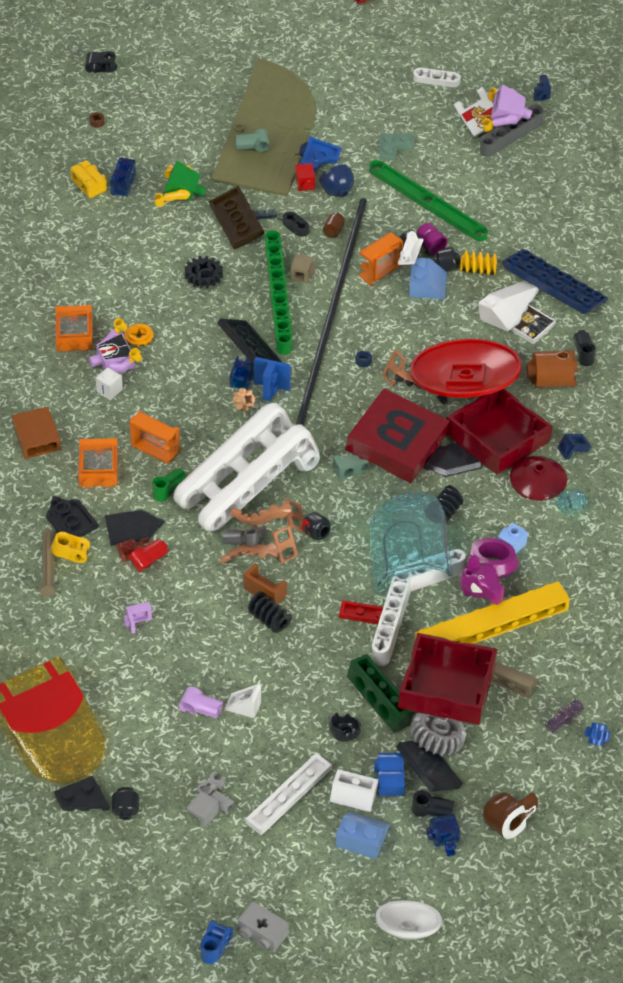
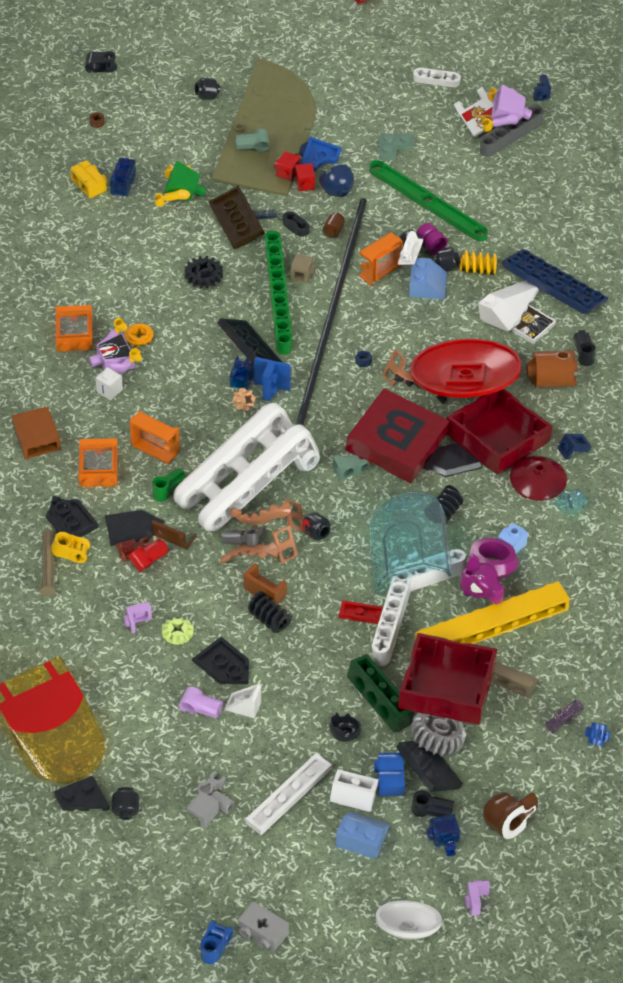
none -> reddish brown piece [151,520,197,550]
none -> yellowish green gear [162,617,194,645]
none -> black tile [192,637,249,684]
none -> black head [194,78,220,100]
none -> red brick [274,151,300,181]
none -> lavender bracket [464,880,490,916]

